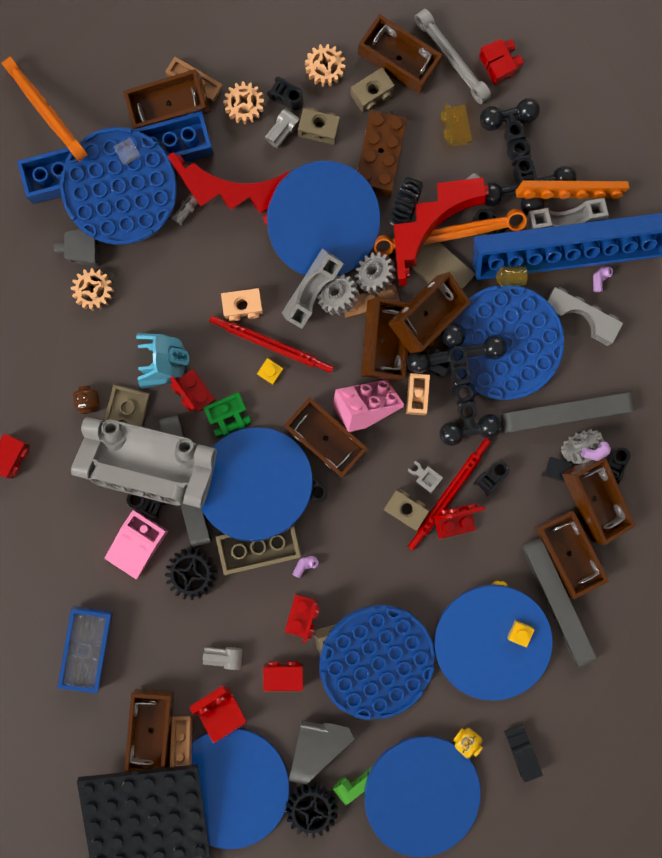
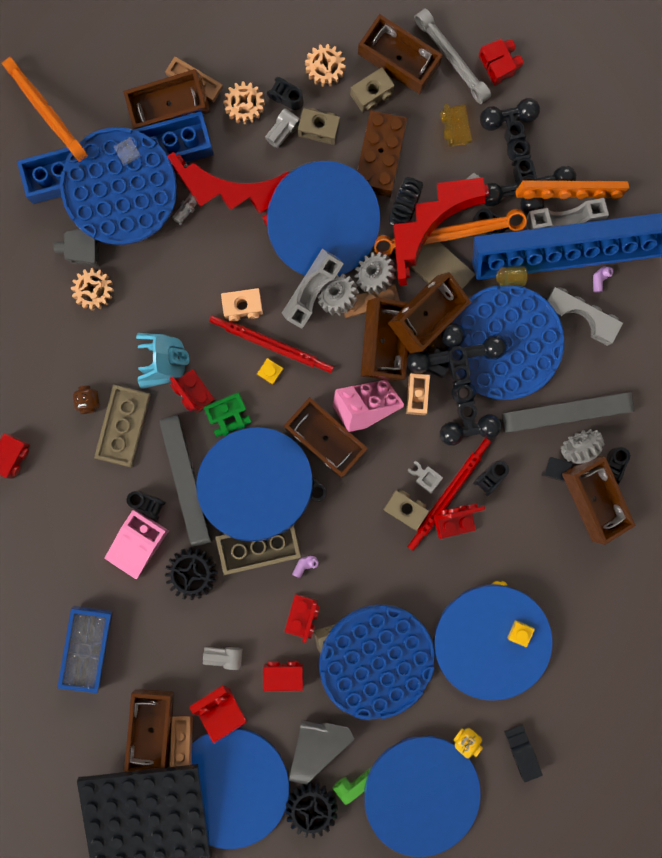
light grey panel [71,416,217,508] -> none
dark grey beam [522,537,597,668] -> none
reddish brown piece [534,510,609,599] -> none
lavender arm [581,442,611,461] -> none

